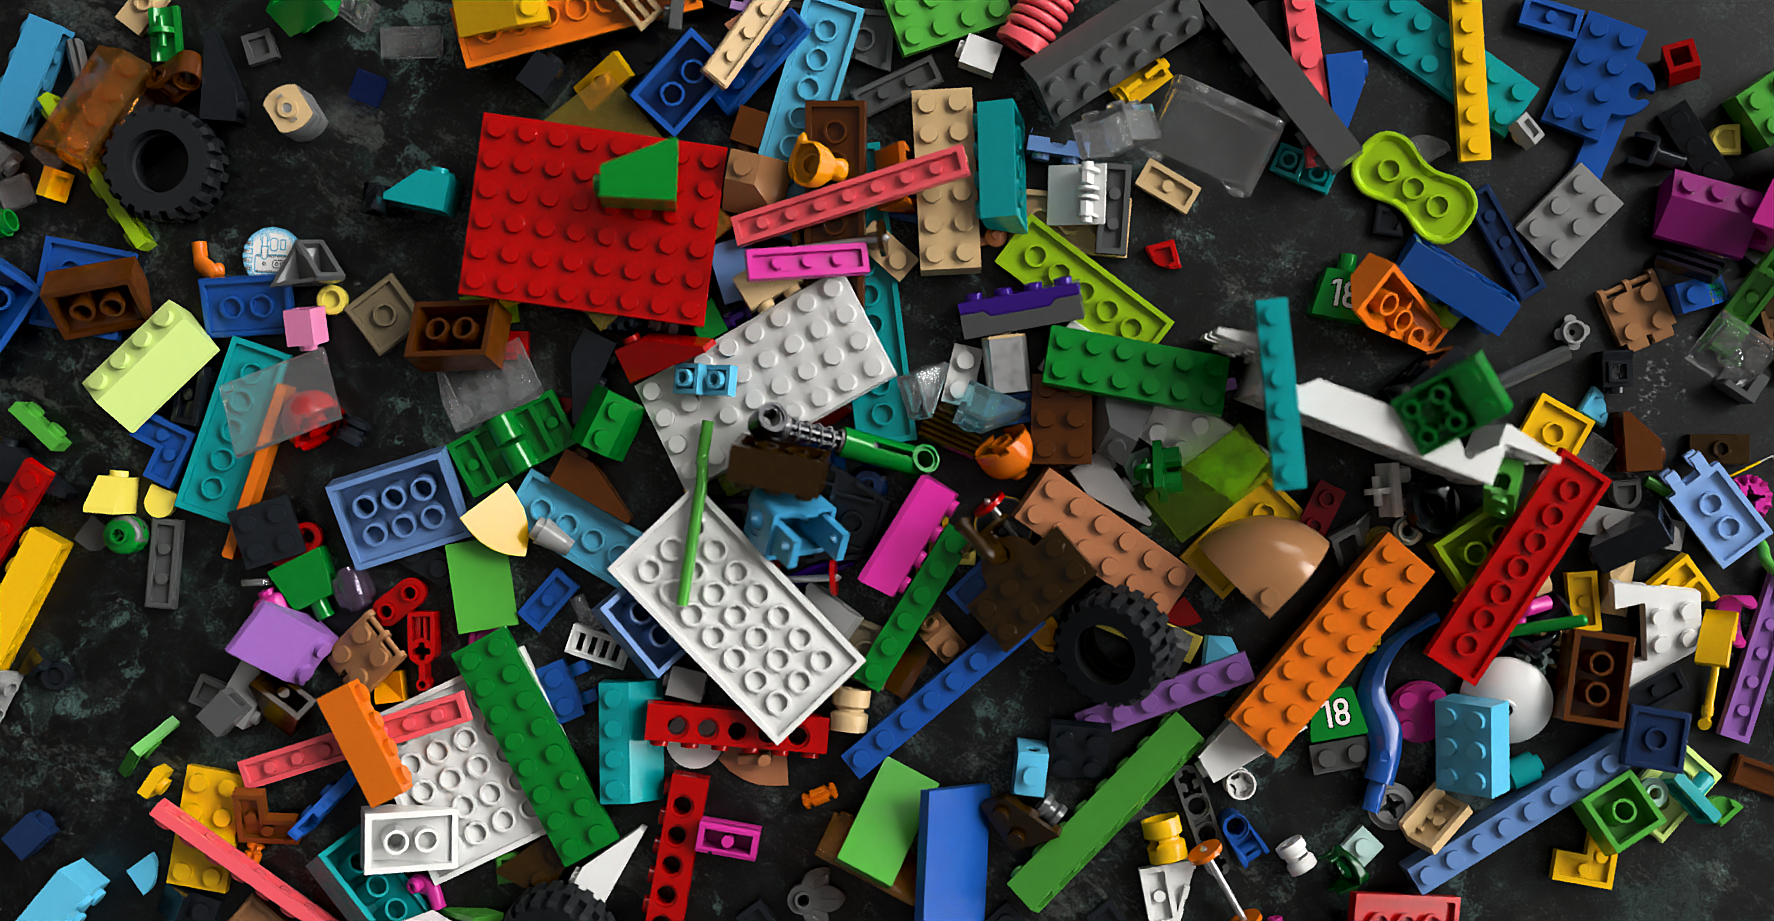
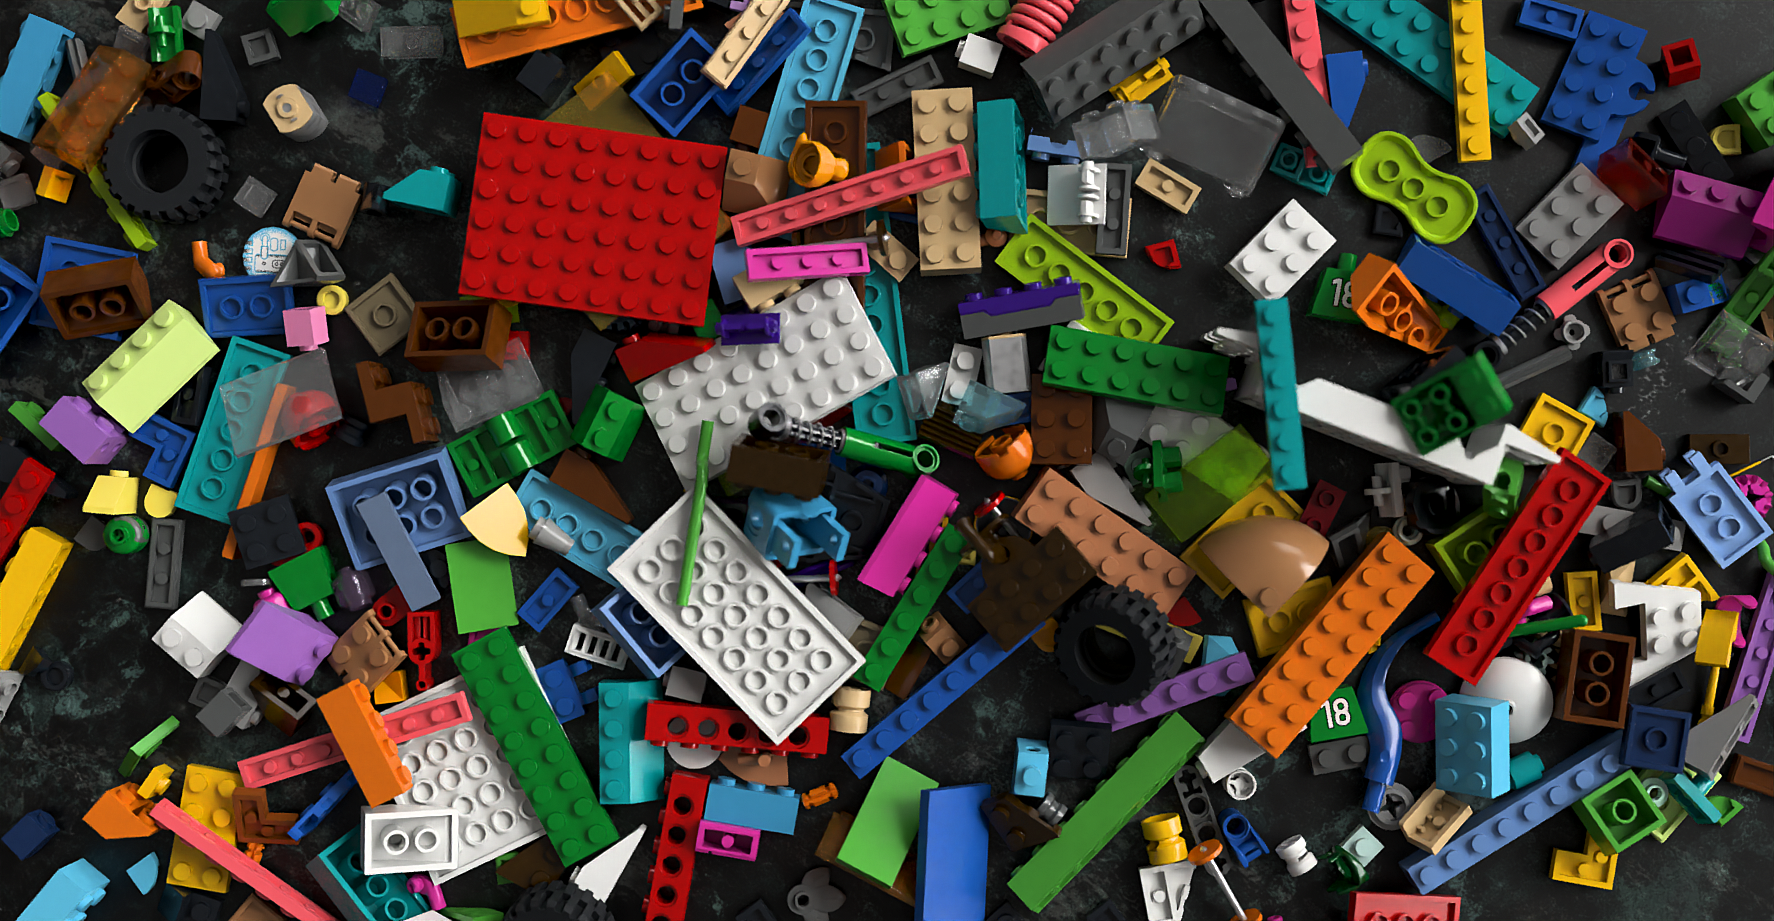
green slope [593,137,679,211] -> none
medium azure slope [673,363,738,397] -> none
none -> medium lavender piece [39,396,131,464]
none -> orange slope [82,782,163,839]
none -> clear tile [112,24,150,67]
none -> white slope [152,591,243,678]
none -> light grey plate [182,0,223,40]
none -> clear tile [233,176,278,218]
none -> medium nougat plate [282,163,362,250]
none -> reddish brown bracket [355,361,441,444]
none -> sand blue tile [356,490,441,612]
none -> dark azure brick [704,776,801,835]
none -> dark purple hinge [715,313,780,346]
none -> white brick [1224,198,1337,300]
none -> yellow tile [1241,575,1333,658]
none -> coral piece [1465,239,1634,370]
none -> clear red brick [1597,137,1669,211]
none -> clear light blue bush [1633,347,1661,371]
none -> light grey slope [1684,694,1759,781]

